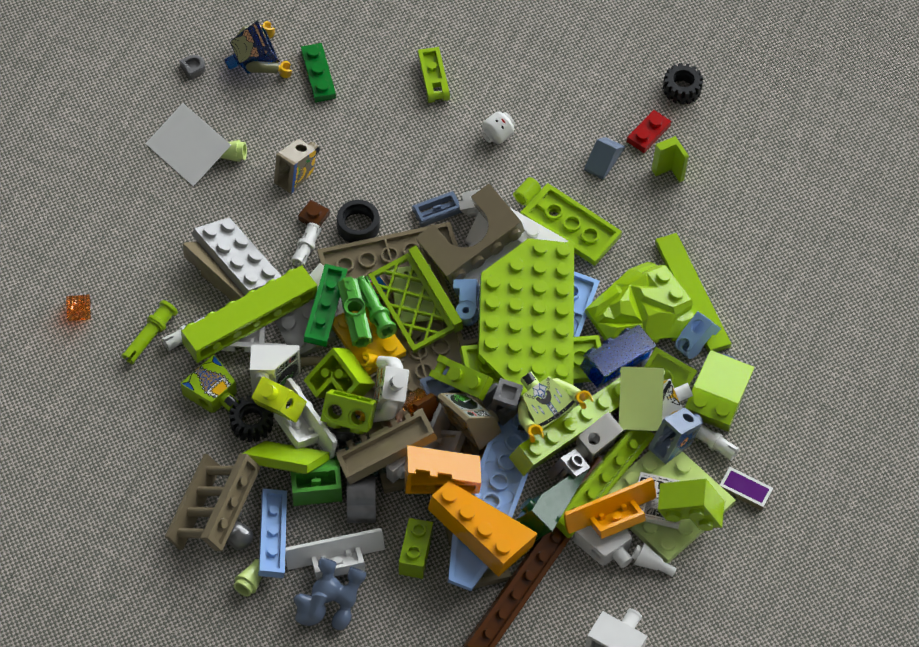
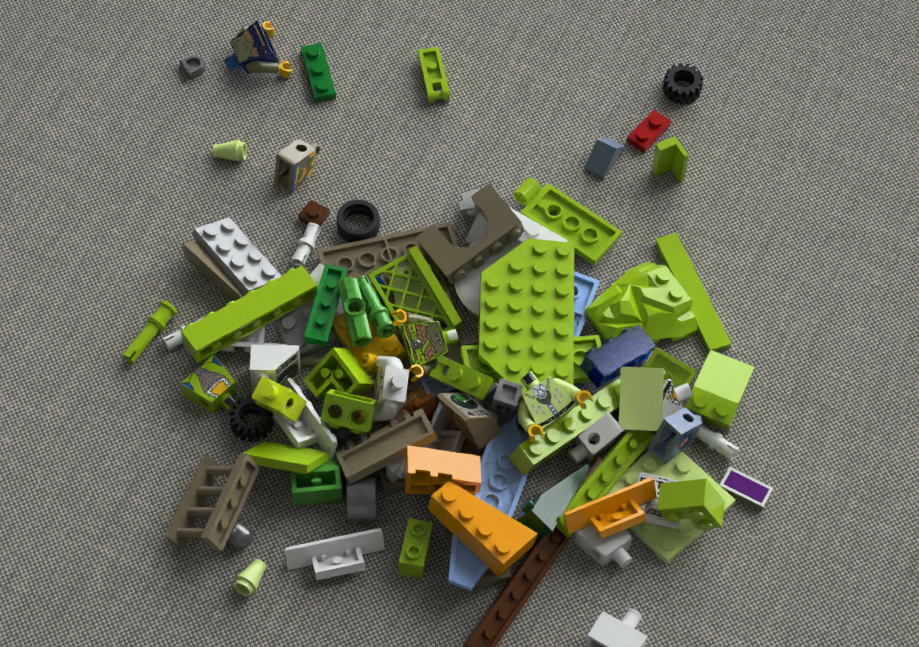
clear orange tile [66,294,91,321] -> none
white sticker [145,103,231,187] -> none
light blue plate [258,488,287,578] -> none
sand blue animal [294,557,366,630] -> none
sand blue tile [412,191,462,227] -> none
light blue leg [453,279,480,326] -> none
white head [482,111,515,145] -> none
flat silver bracket [546,449,590,480] -> none
white cone [631,543,677,577] -> none
light blue leg [675,311,721,359] -> none
none -> torso [391,309,459,382]

